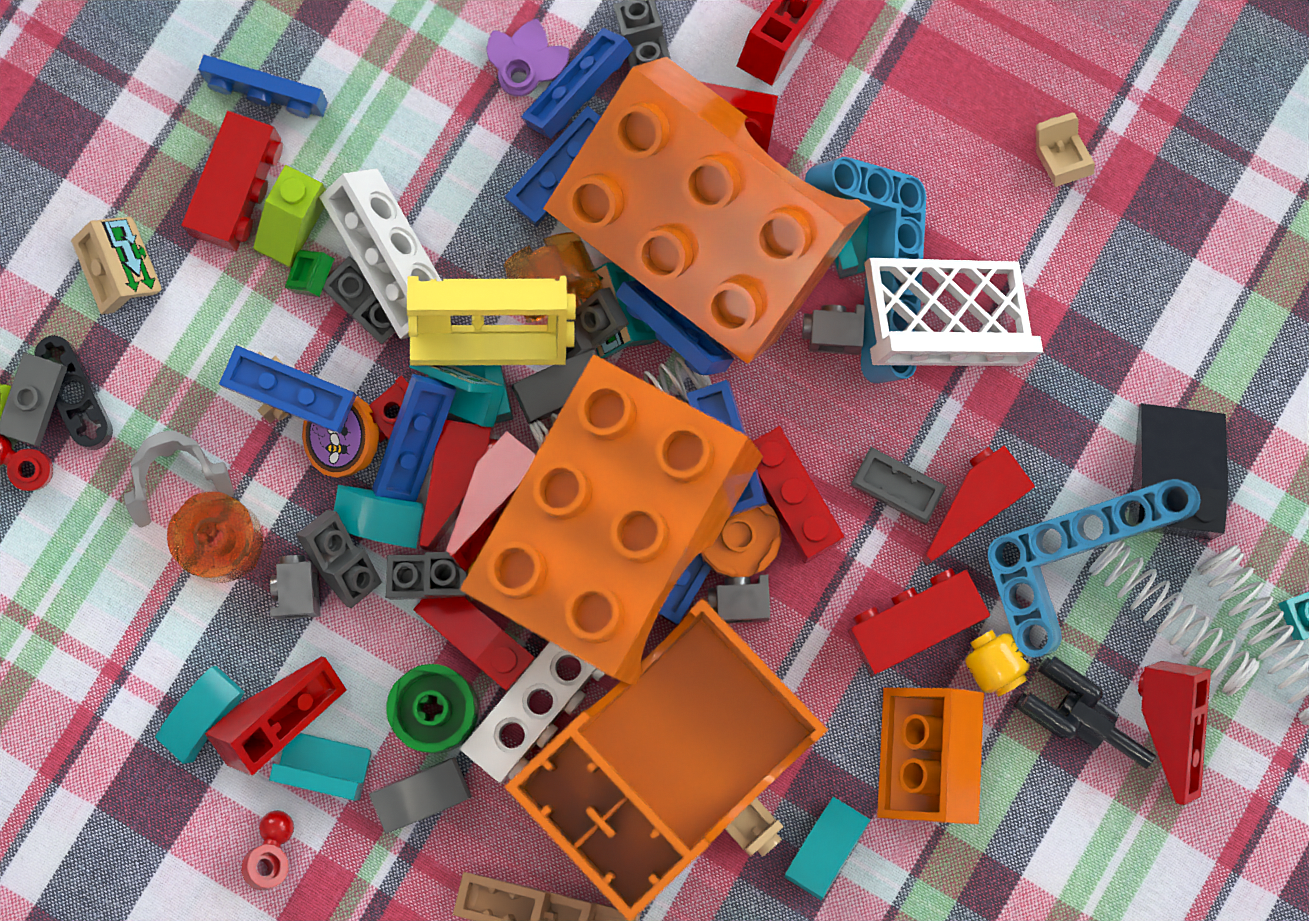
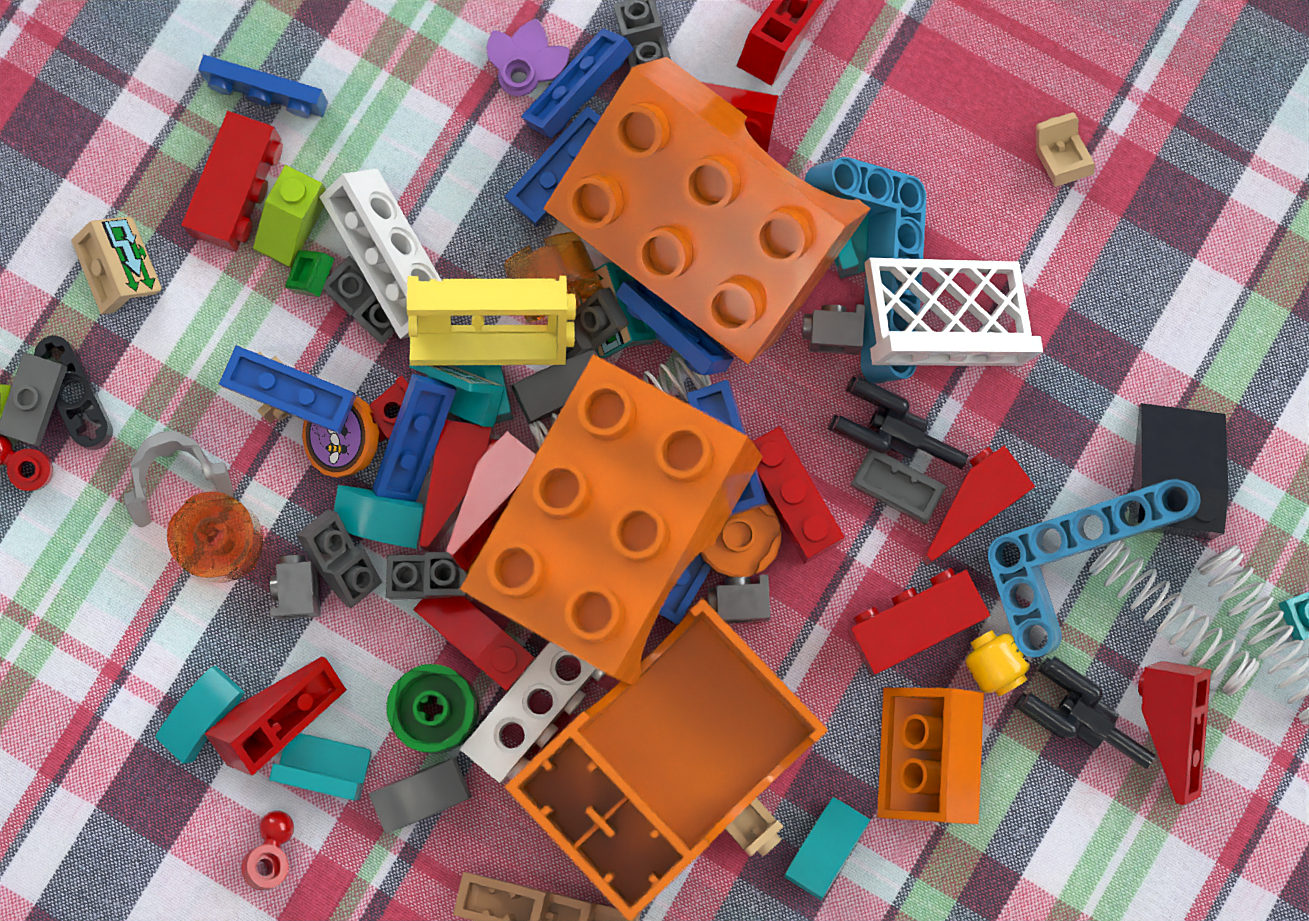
none -> black plant [827,376,969,469]

